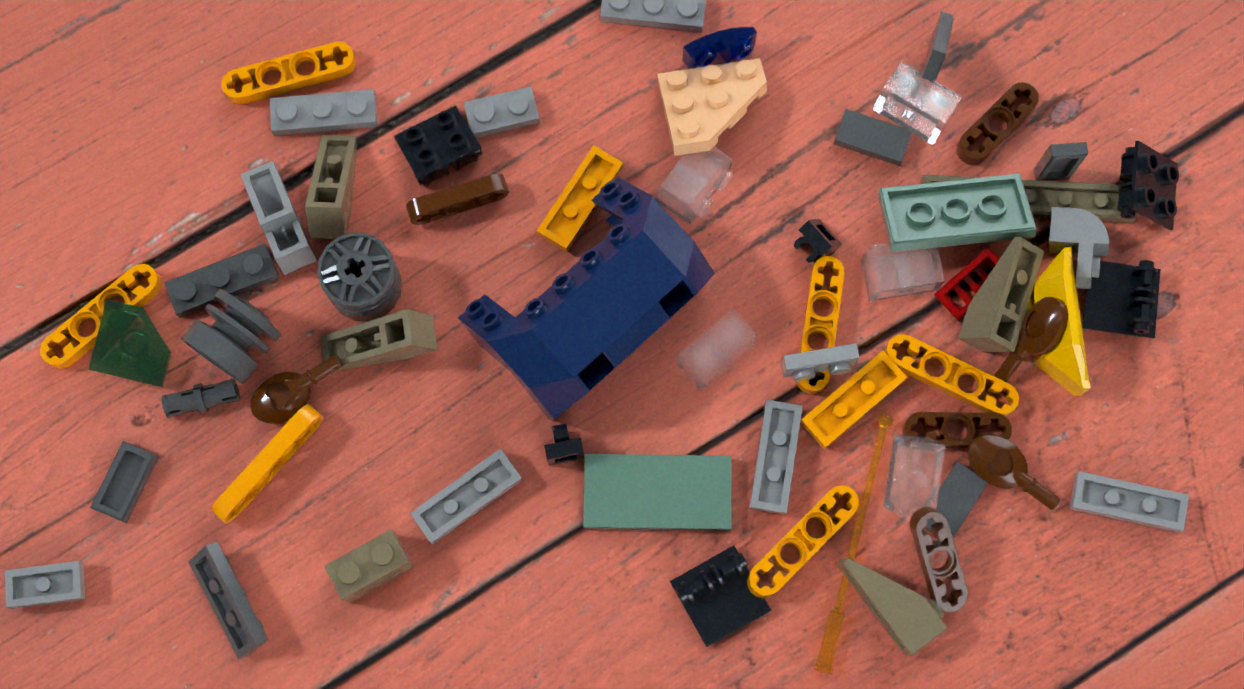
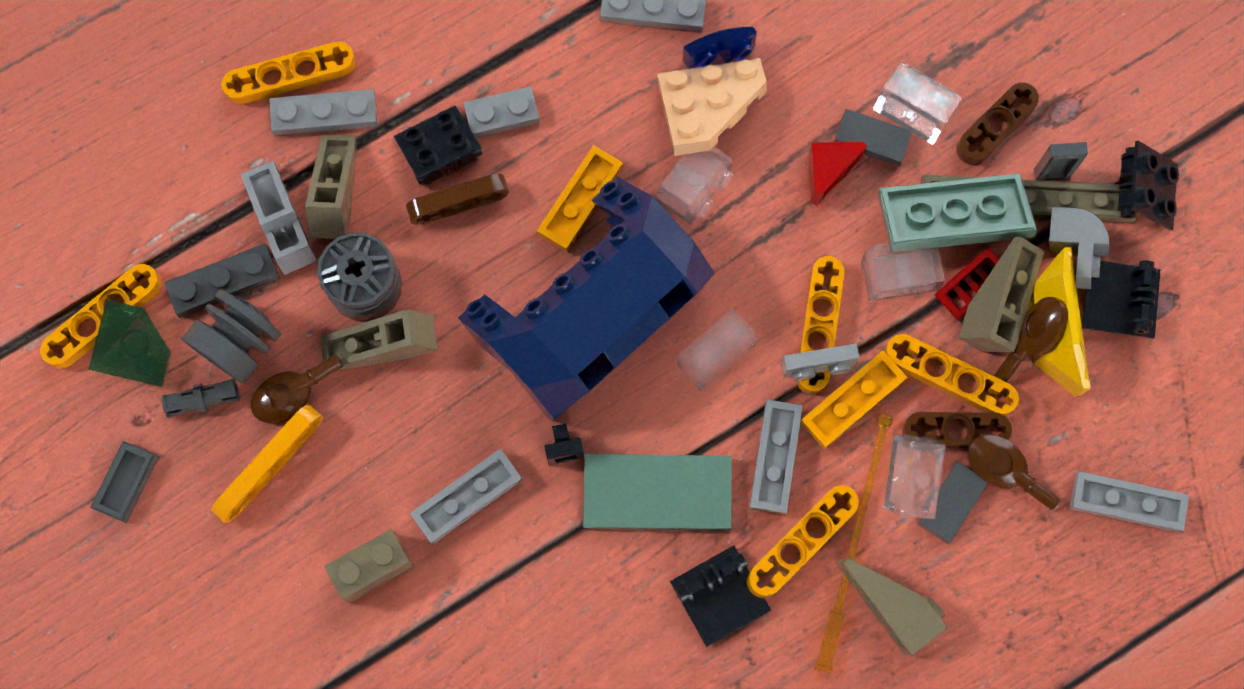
light grey plate [4,561,86,609] -> none
dark grey plate [188,542,268,660] -> none
black tile [794,218,842,263] -> none
reddish brown beam [910,507,968,612] -> none
dark grey tile [922,11,954,81] -> none
none -> red slope [808,141,867,206]

